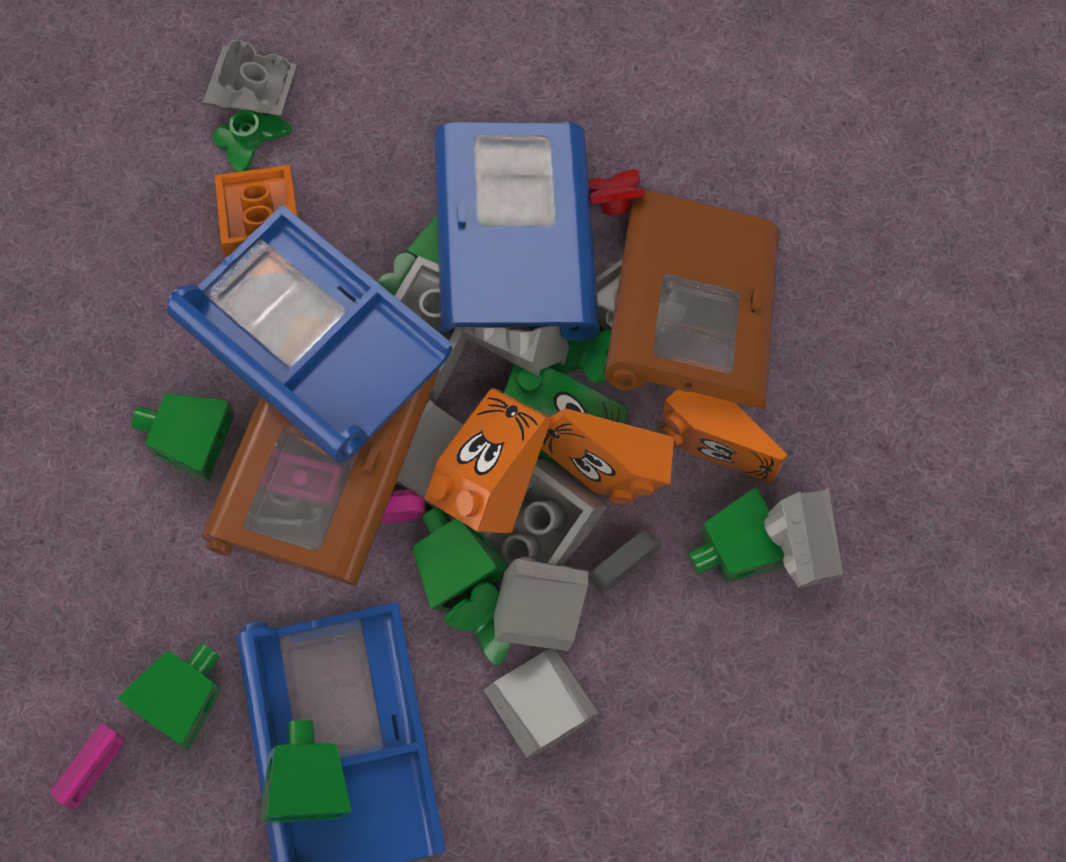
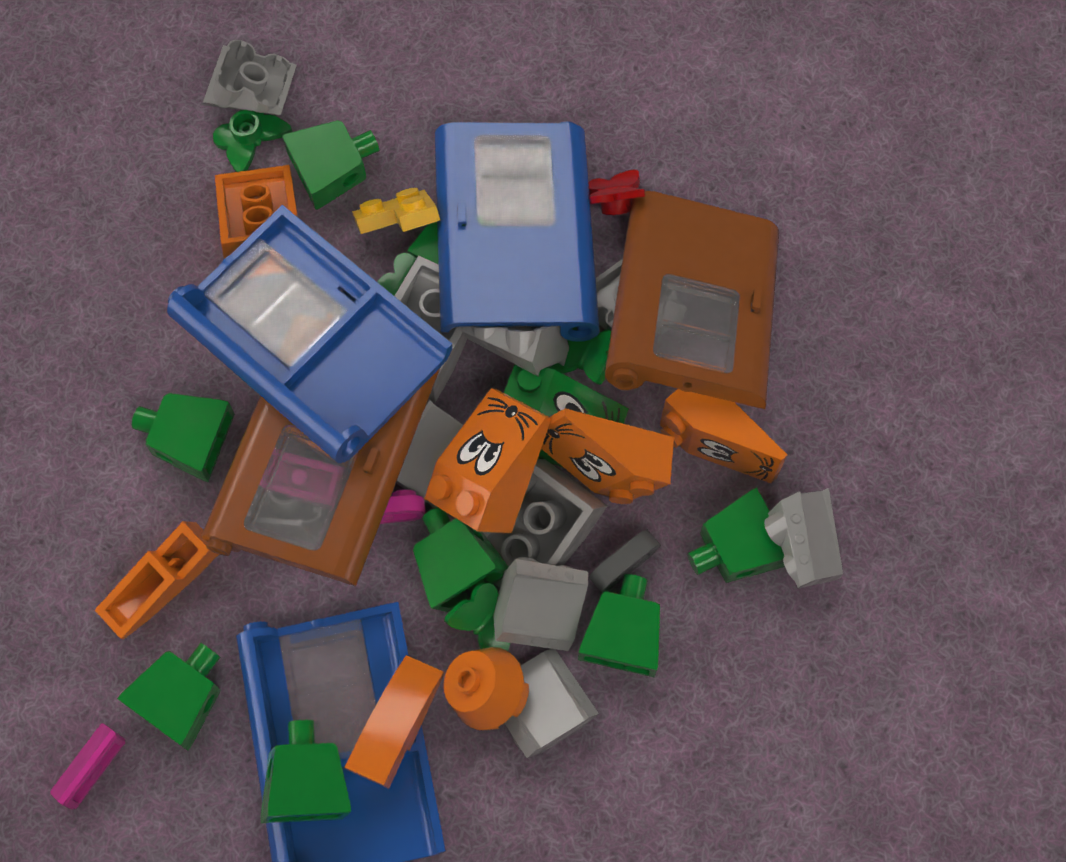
none -> orange slope [95,521,219,639]
none -> green torso [282,120,380,210]
none -> orange slope [344,655,445,789]
none -> yellow plate [352,188,440,234]
none -> orange cone [444,647,529,731]
none -> green torso [578,574,660,677]

